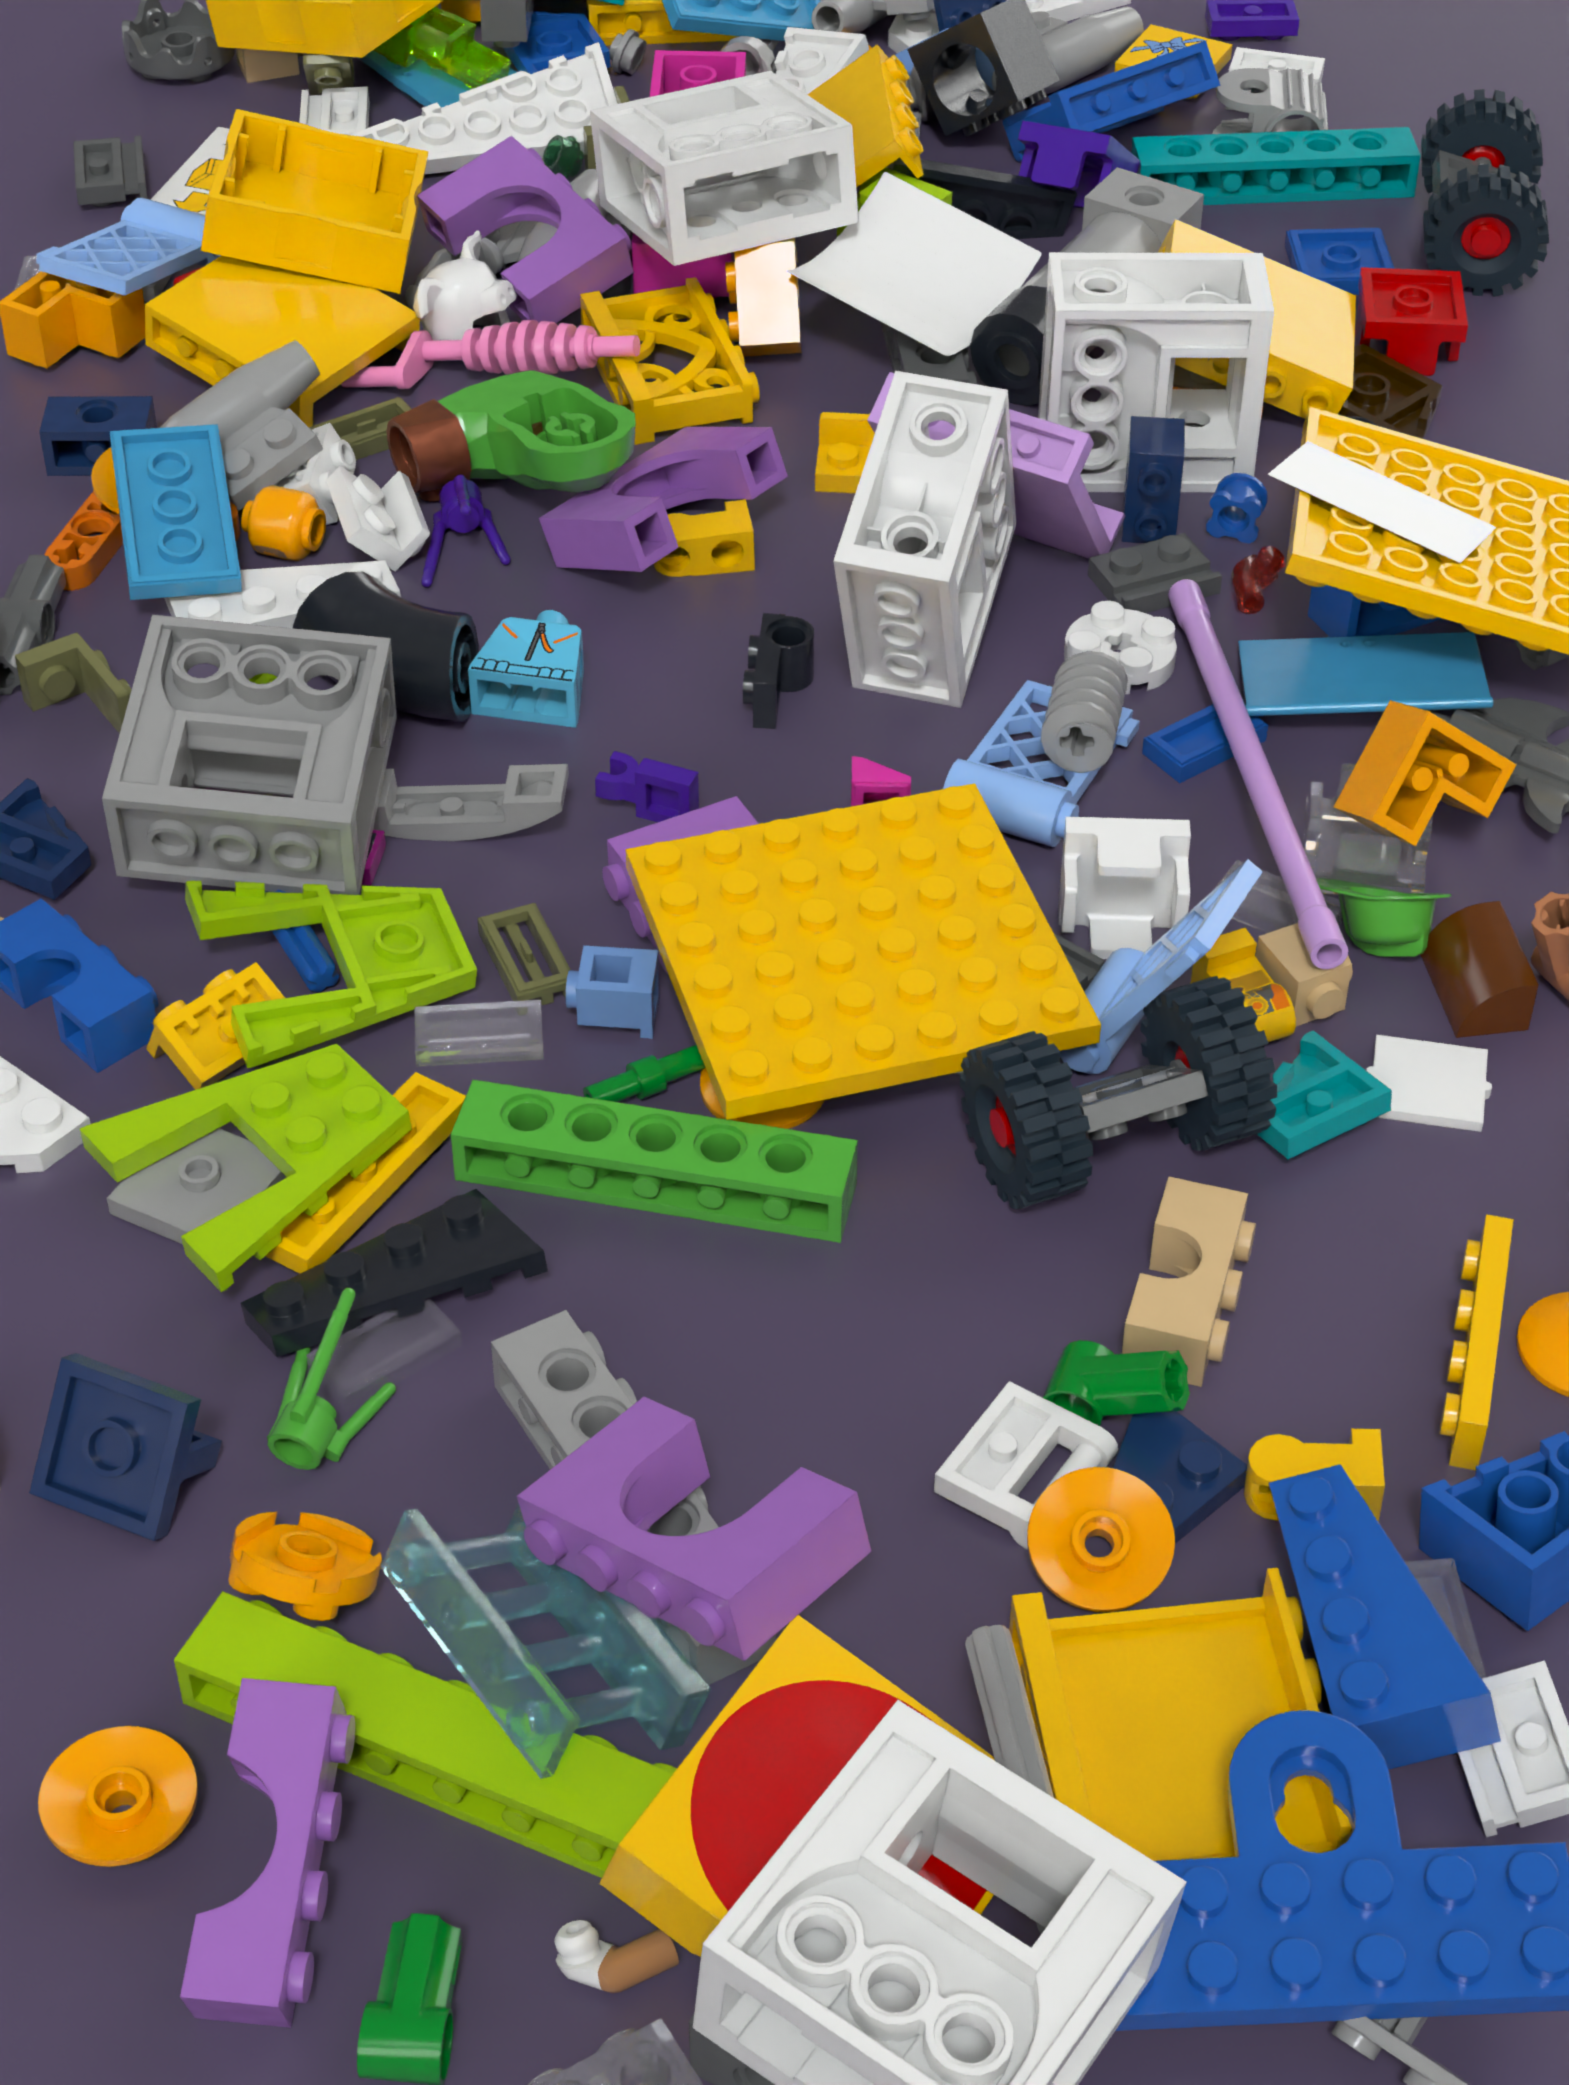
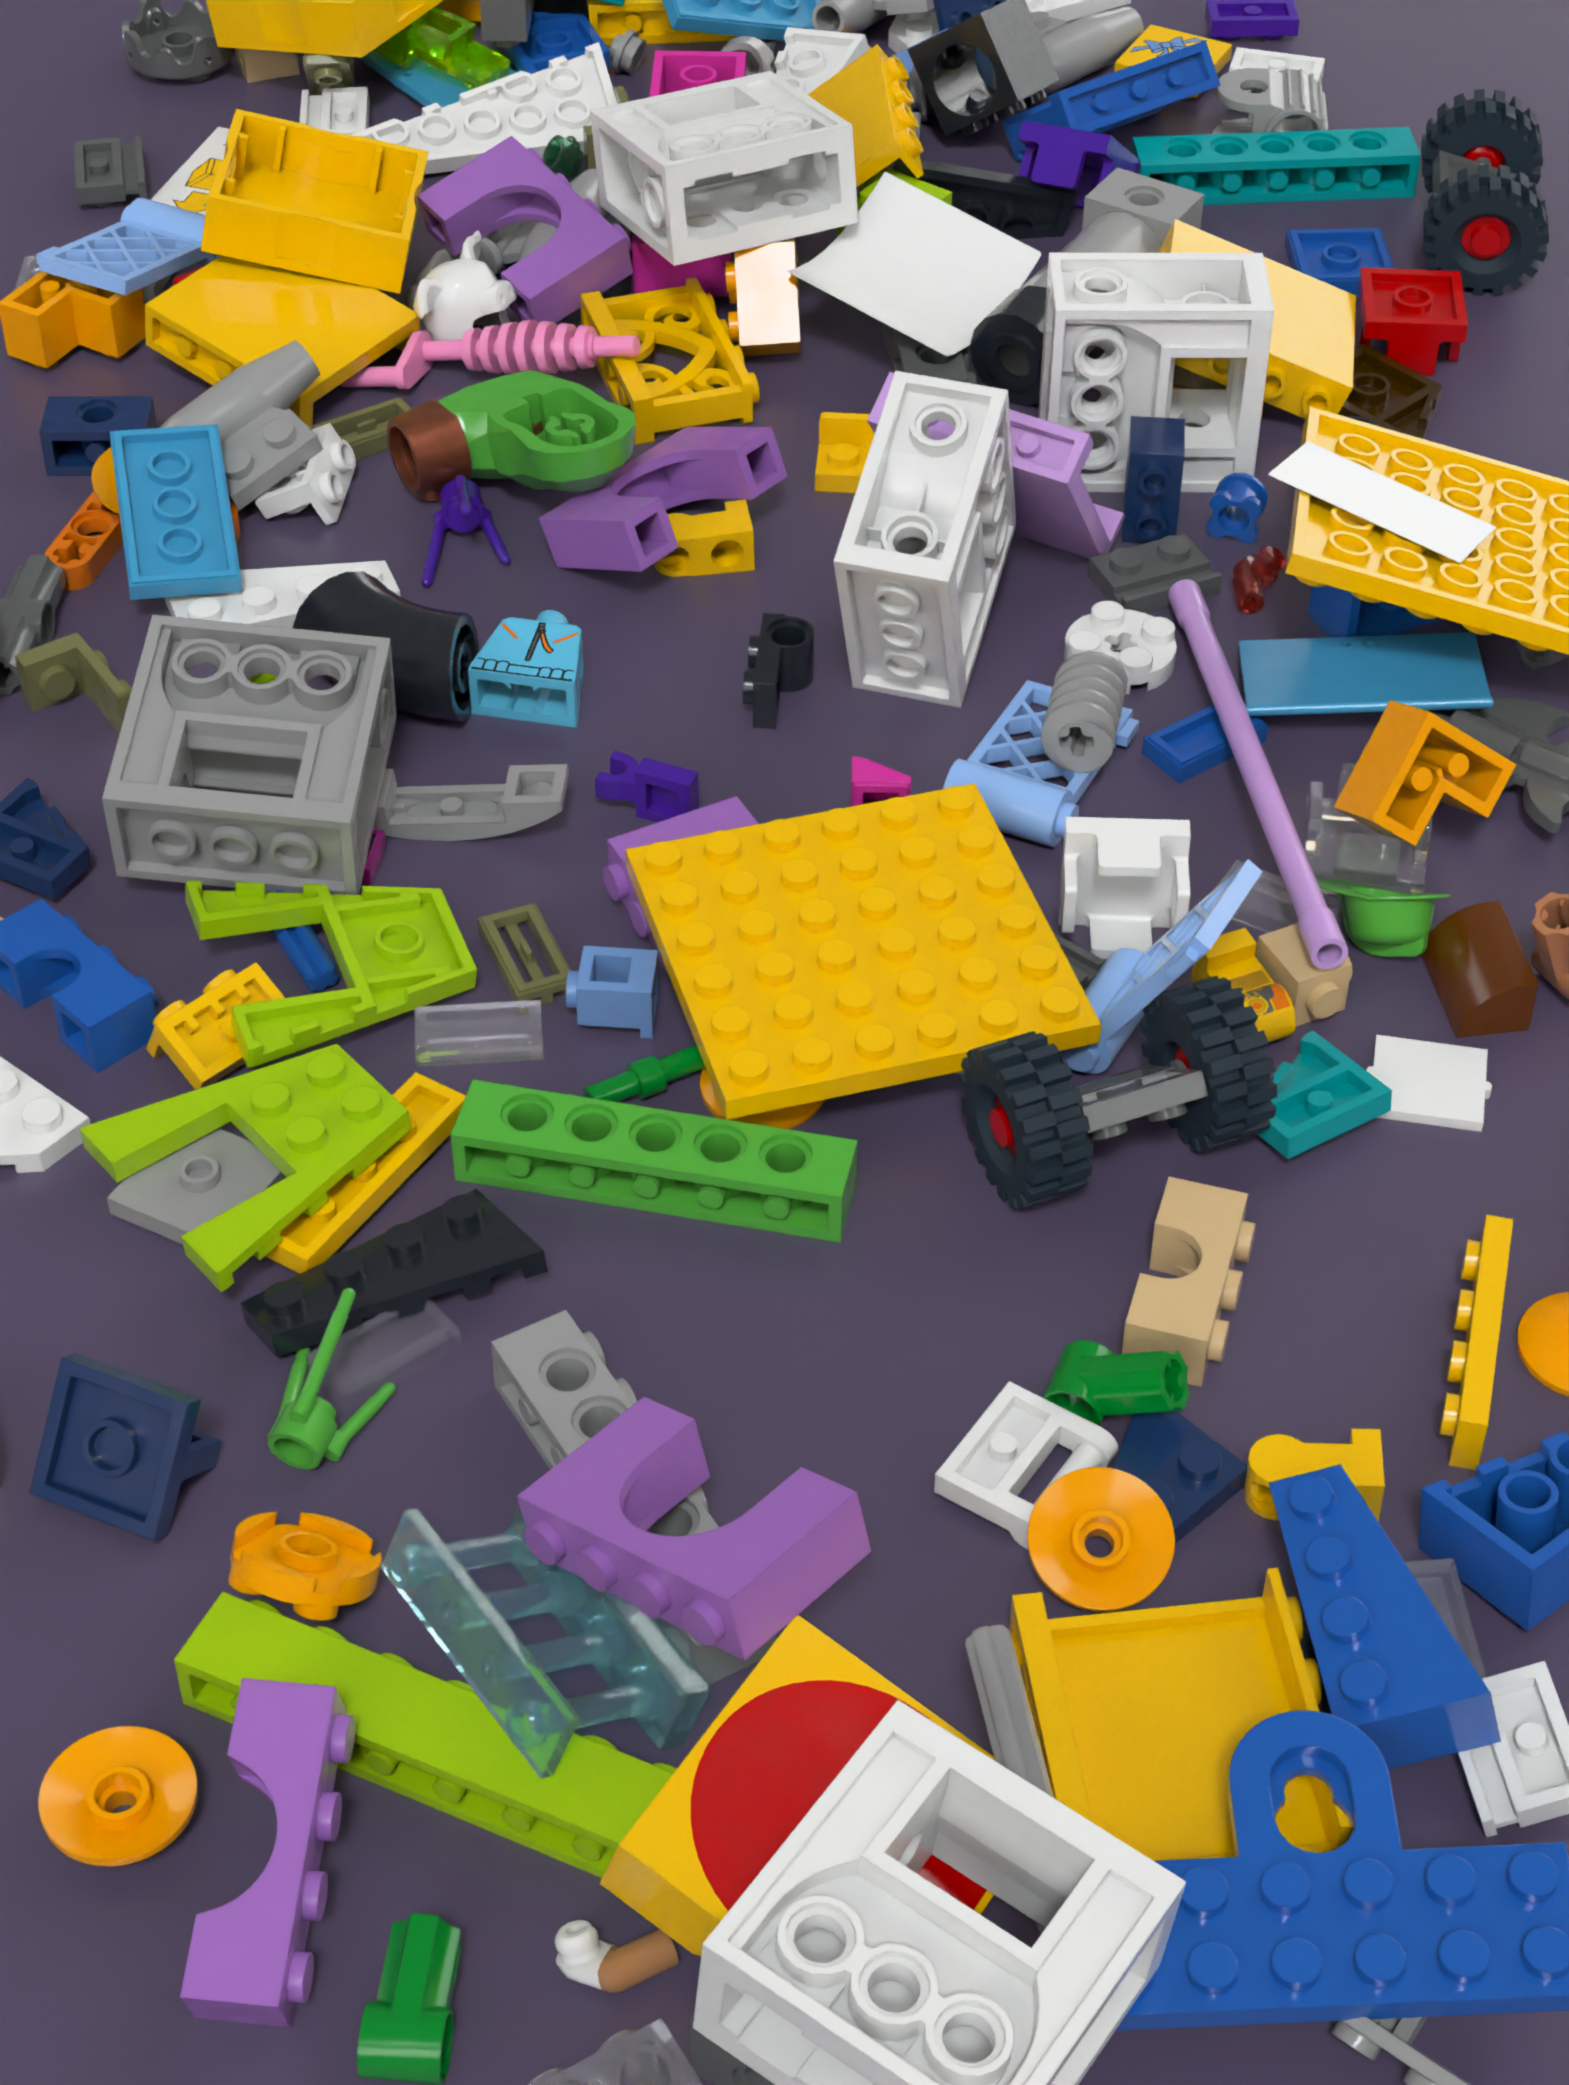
light orange head [241,485,326,561] -> none
white bracket [326,465,430,572] -> none

